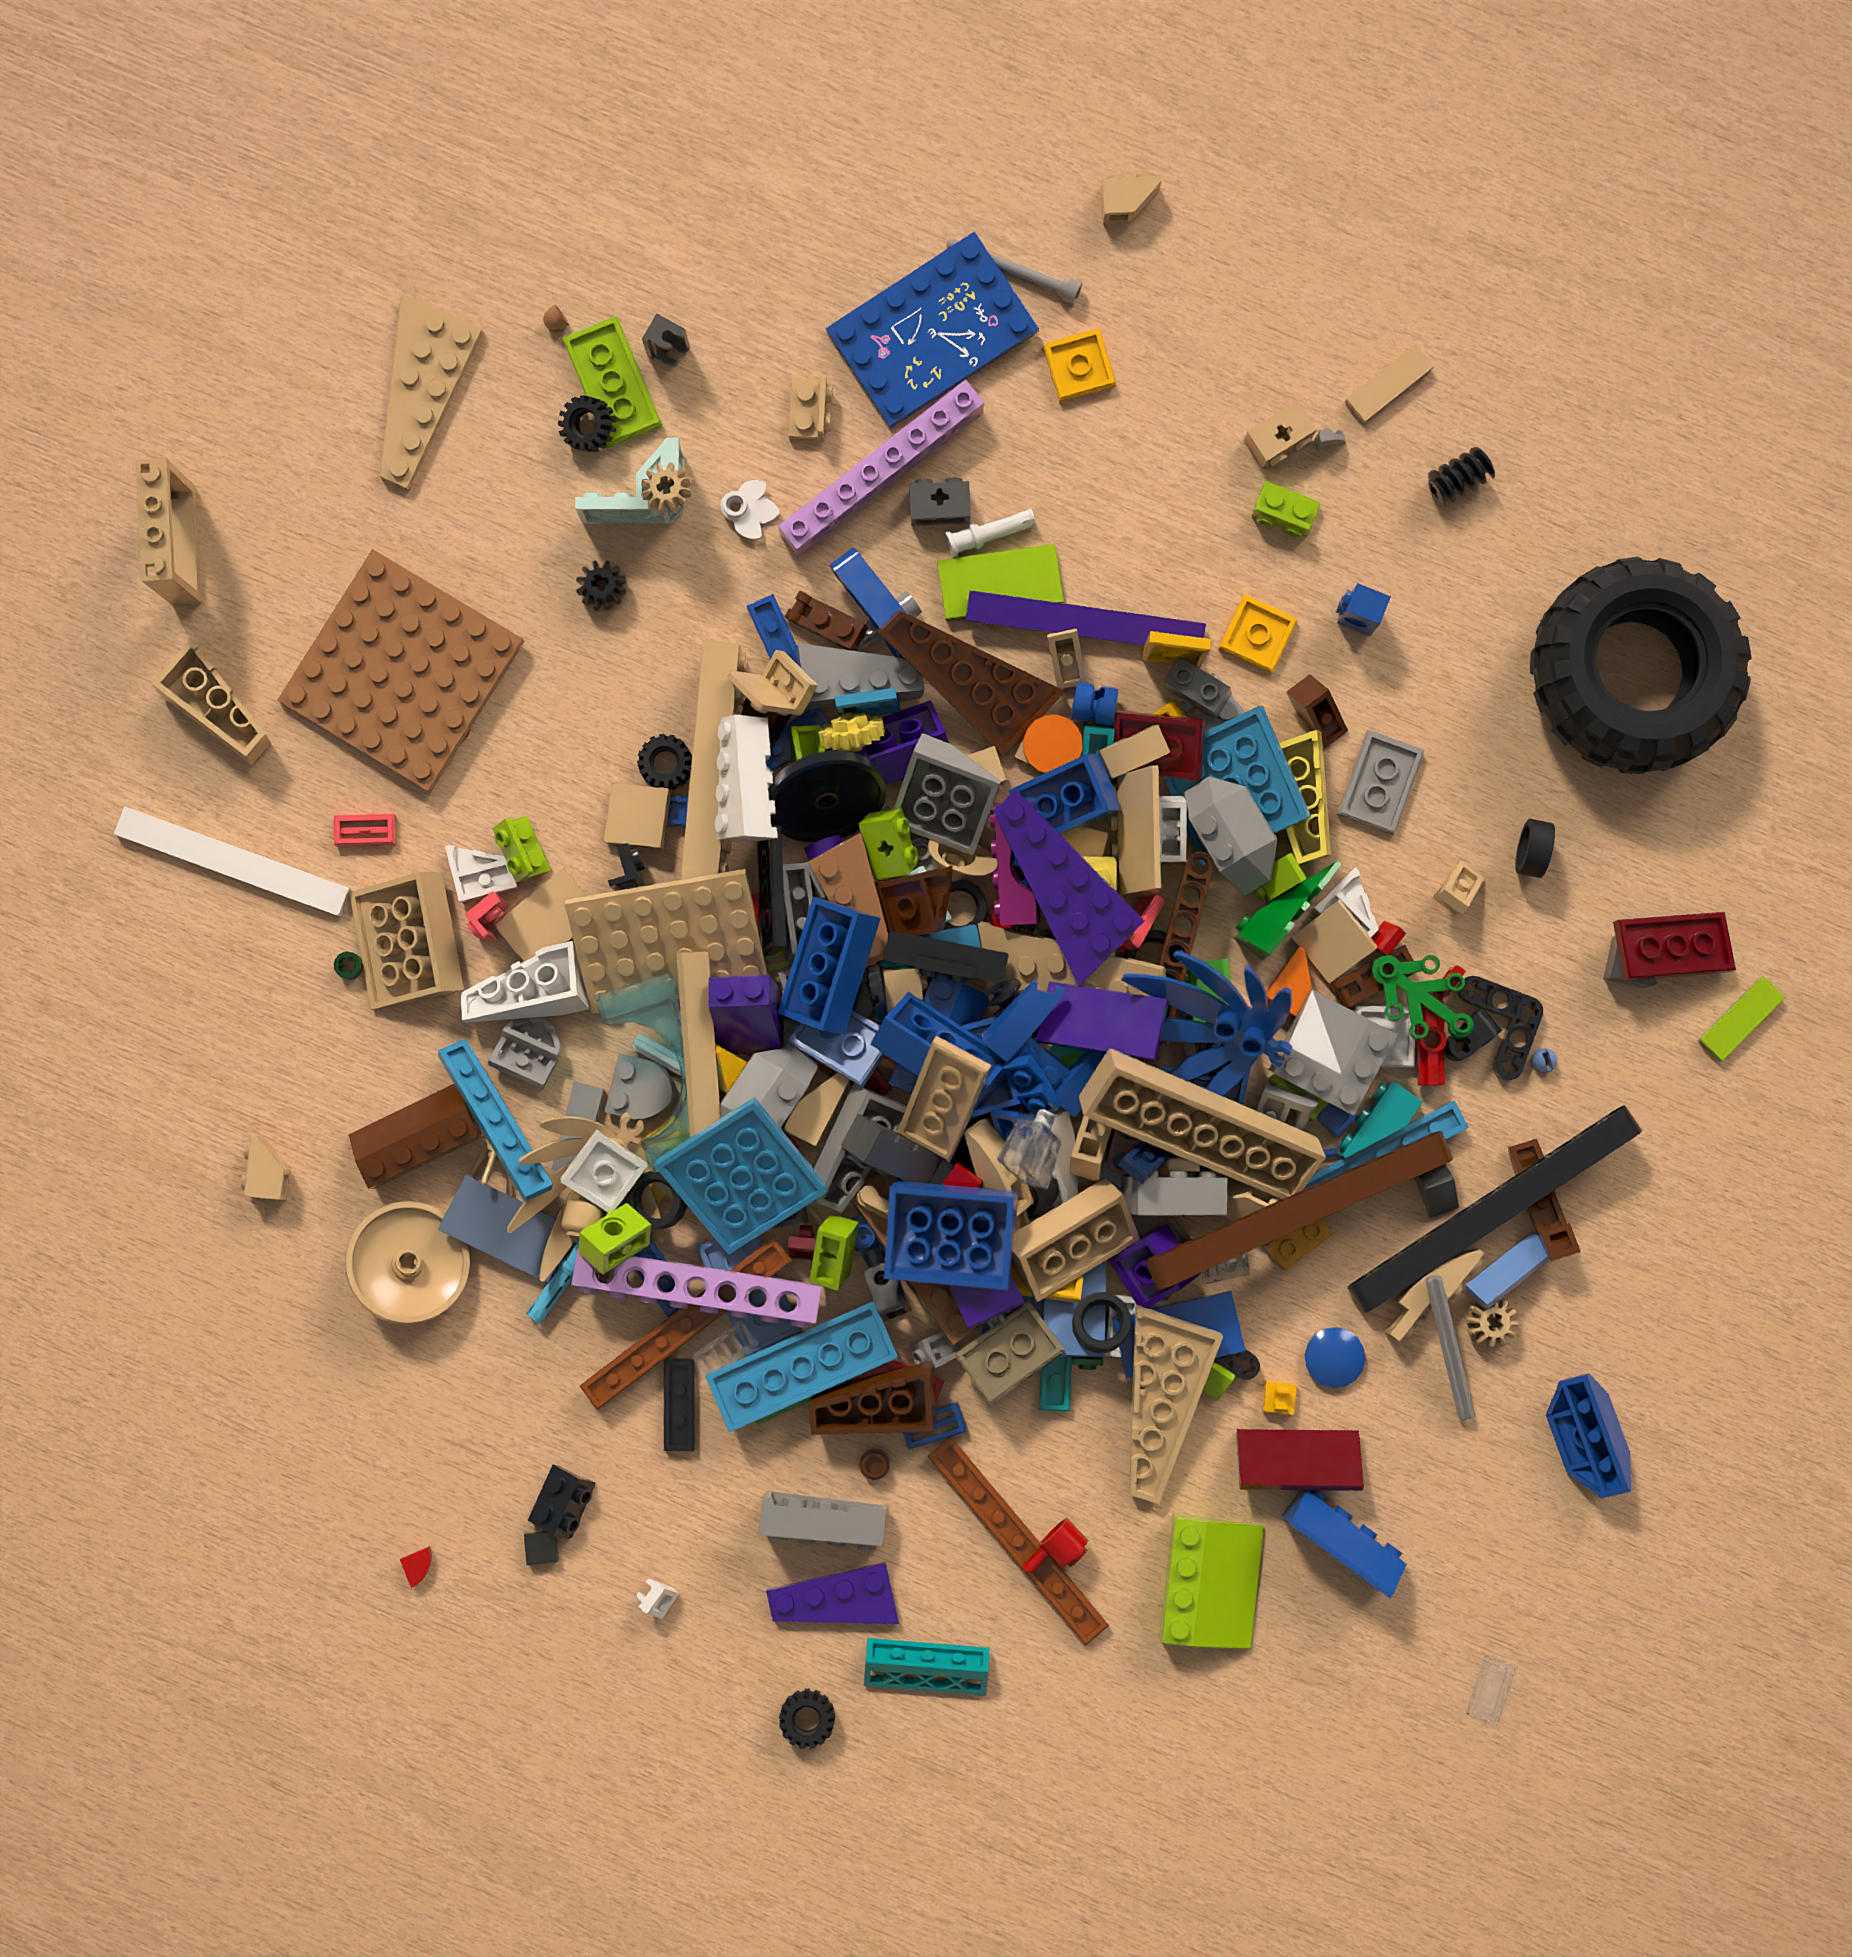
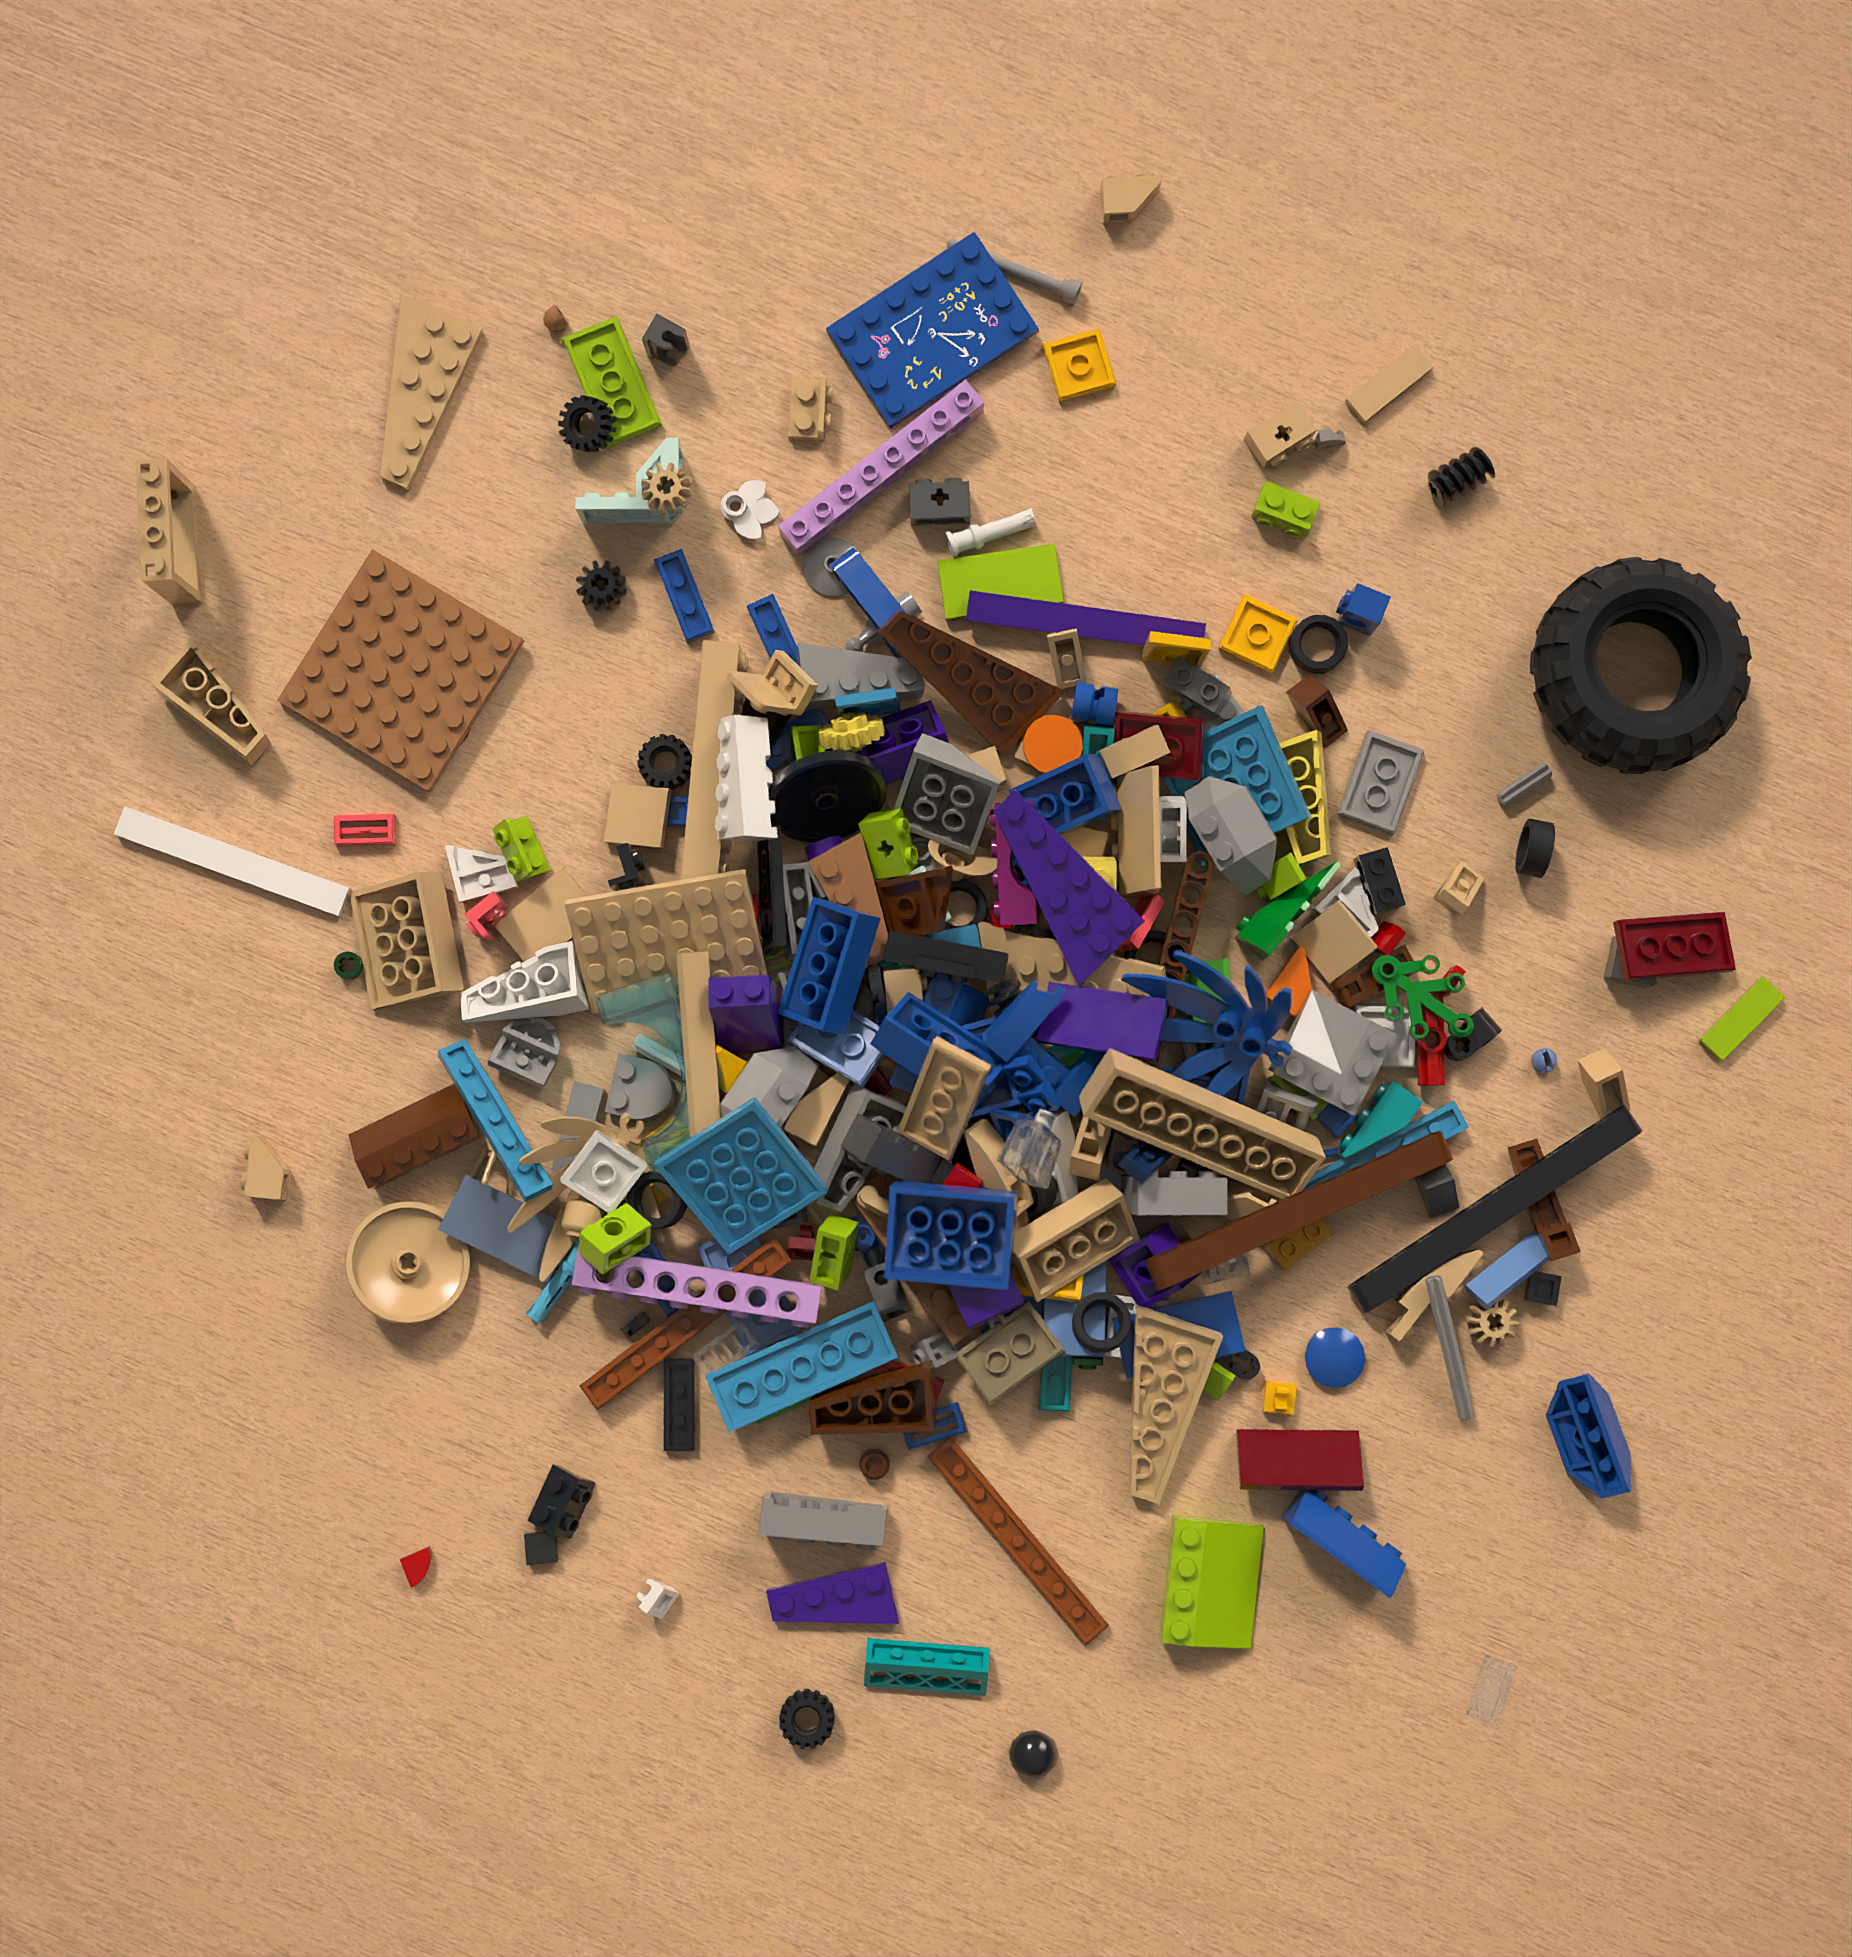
reddish brown plate [784,591,869,651] -> none
red piece [1022,1518,1089,1575] -> none
tan tile [1169,1156,1201,1171] -> none
black beam [1457,976,1543,1081] -> none
none -> black tile [620,1311,651,1338]
none -> blue tile [654,549,715,643]
none -> light grey dish [804,537,860,597]
none -> black hair [1009,1730,1058,1778]
none -> black tyre [1289,615,1348,674]
none -> black brick [1353,847,1406,916]
none -> light grey axle [1496,763,1552,807]
none -> black plate [1524,1271,1562,1306]
none -> tan slope [1578,1048,1630,1119]

